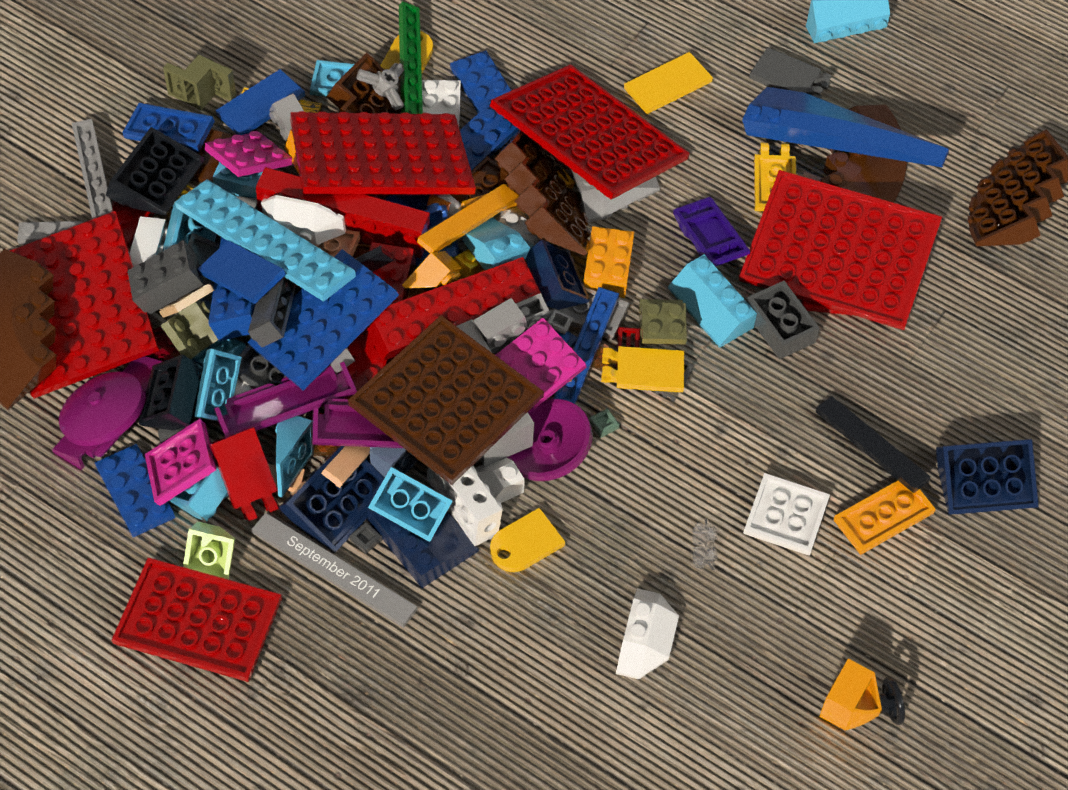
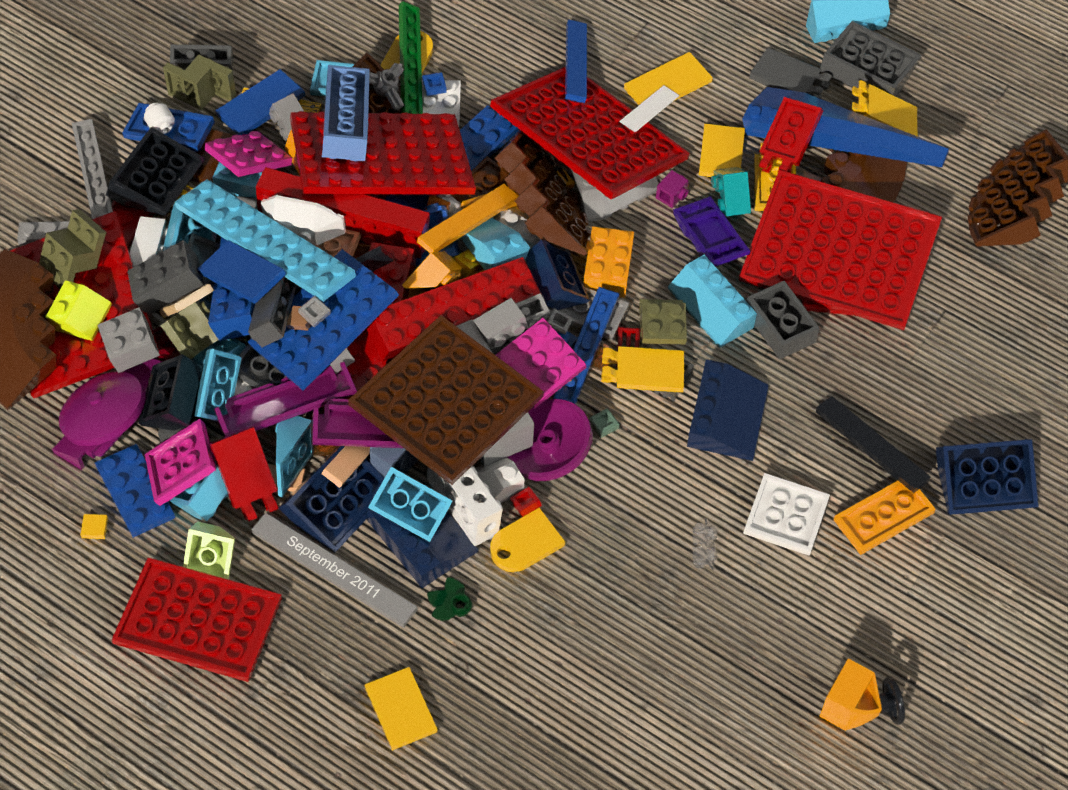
dark grey tile [349,522,382,554] -> none
blue plate [450,50,511,113] -> none
white wedge [616,588,679,679] -> none
none -> olive bracket [39,209,106,289]
none -> neon yellow slope [46,280,112,341]
none -> yellow tile [80,514,108,539]
none -> light grey brick [98,307,160,373]
none -> white head [144,102,175,134]
none -> dark grey brick [170,44,233,70]
none -> medium nougat tile [287,306,311,331]
none -> light grey tile [298,296,331,327]
none -> medium blue brick [322,65,370,161]
none -> yellow tile [364,667,437,751]
none -> blue plate [422,72,447,96]
none -> dark green plate [427,577,472,621]
none -> red plate [510,487,542,517]
none -> blue tile [565,19,587,103]
none -> white sticker [619,85,679,132]
none -> magenta brick [656,170,689,208]
none -> dark blue slope [687,359,769,461]
none -> yellow tile [699,123,745,177]
none -> teal brick [711,167,751,216]
none -> red tile [759,97,823,173]
none -> dark grey slope [820,21,922,97]
none -> yellow tile [852,80,918,137]

